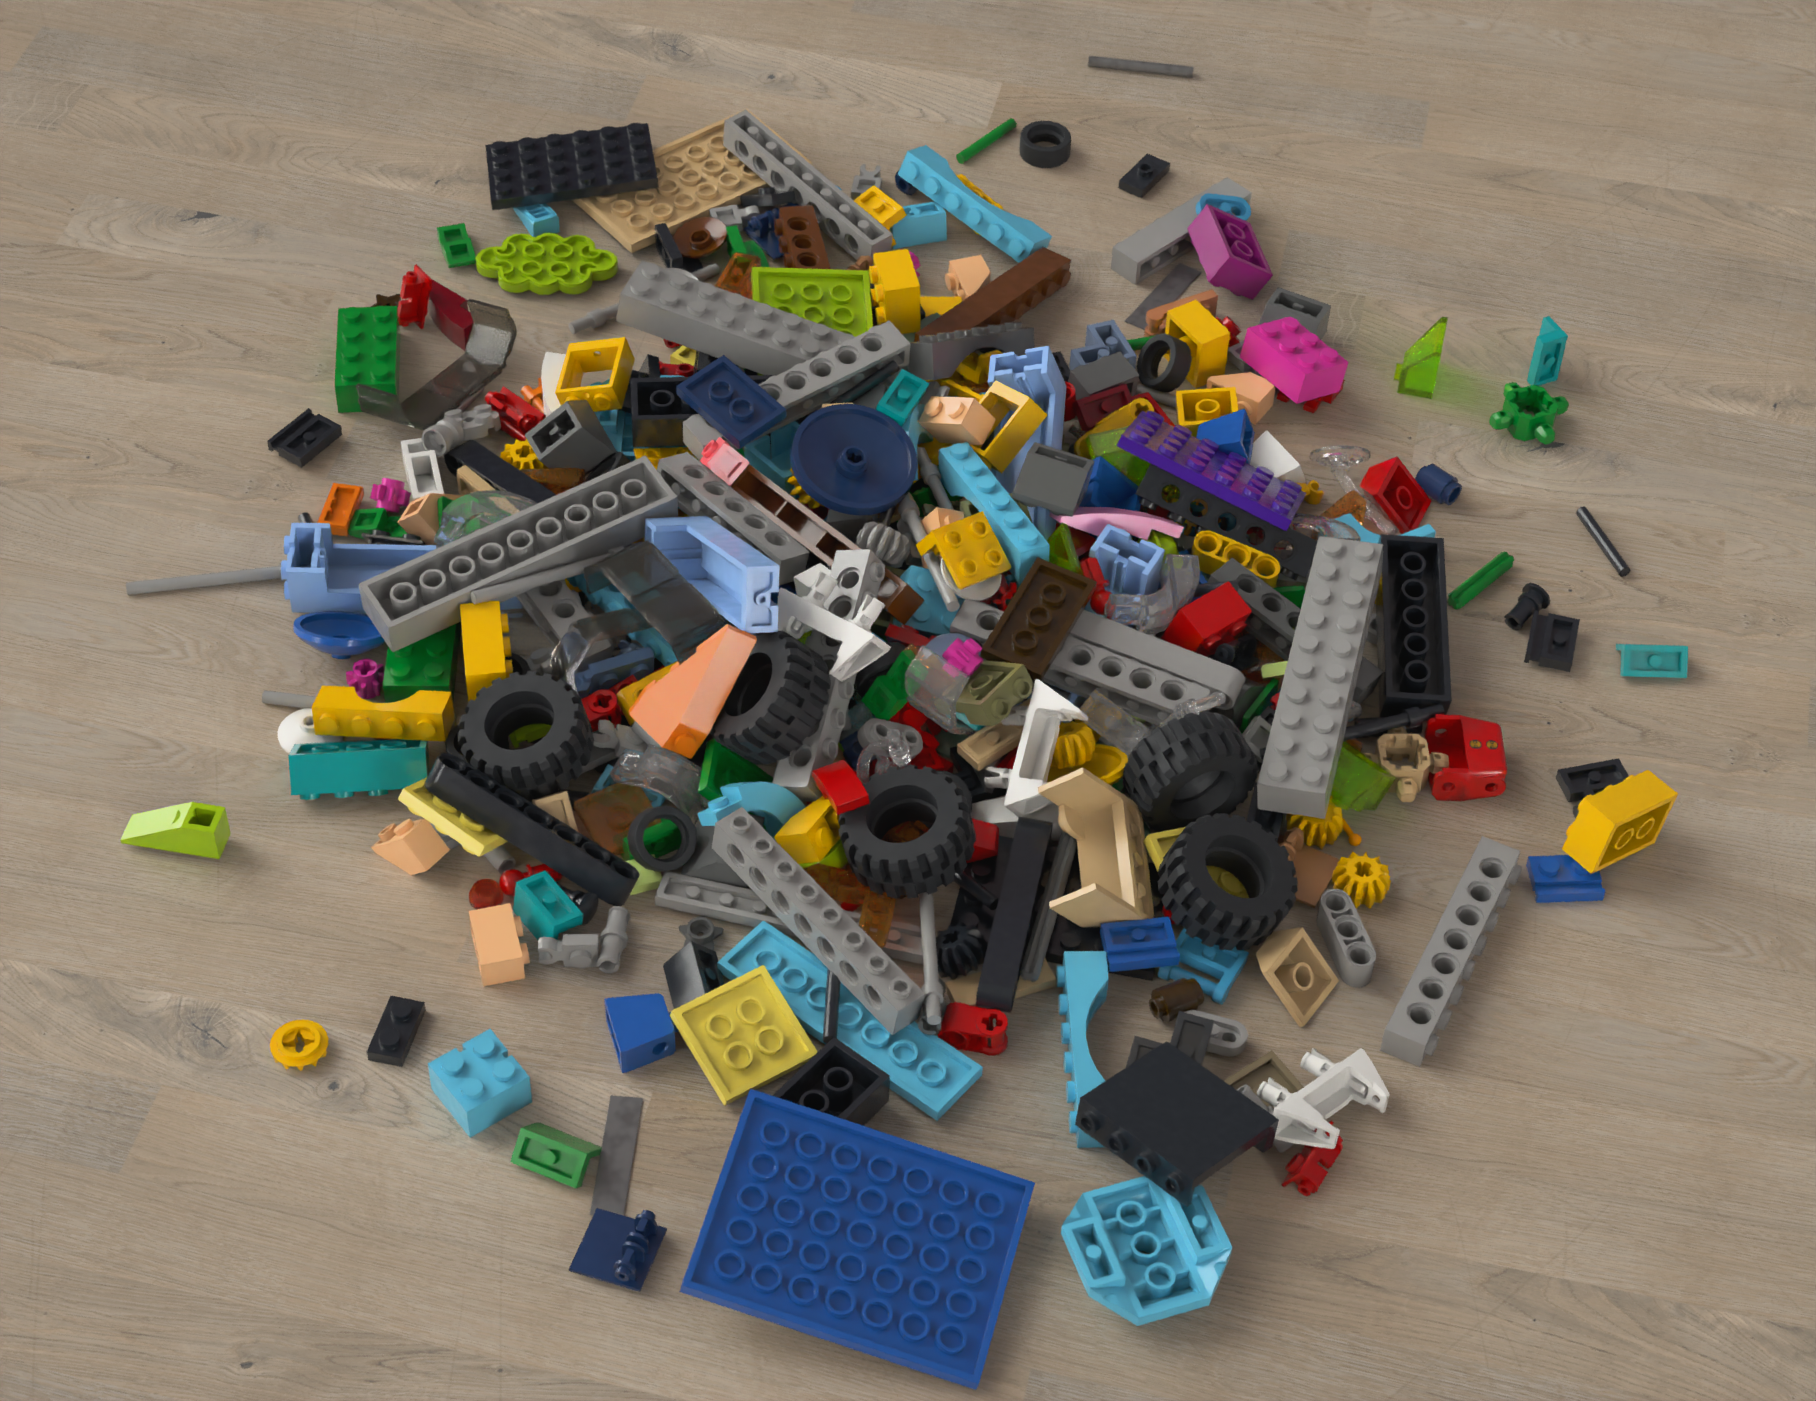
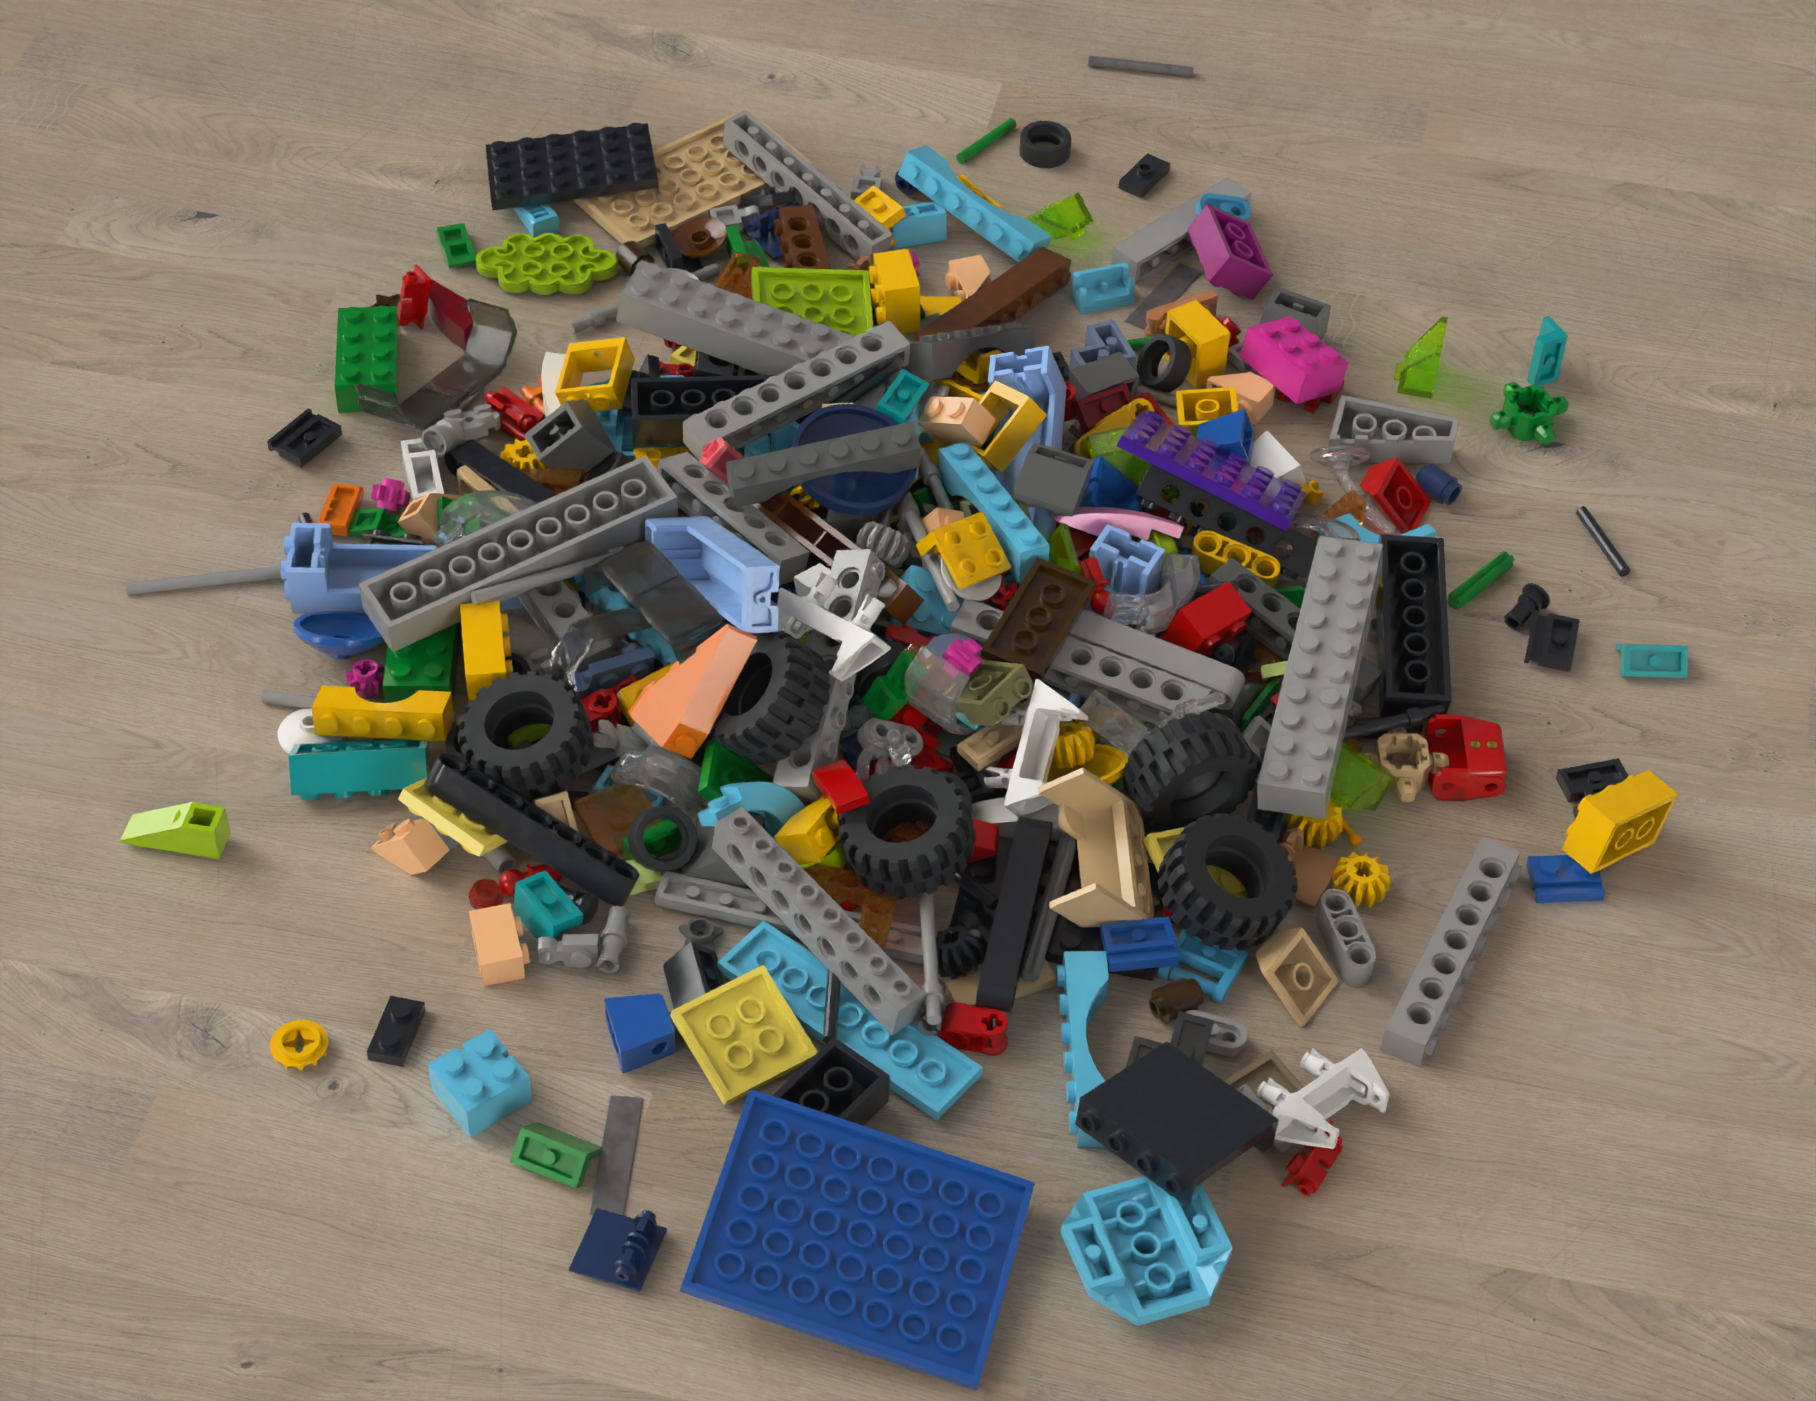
dark blue plate [676,355,787,449] -> none
none -> dark brown brick [615,241,655,276]
none -> dark grey arch [726,421,921,508]
none -> clear neon green slope [1024,192,1094,239]
none -> medium azure hinge [1071,262,1135,315]
none -> light grey wedge [1326,395,1460,464]

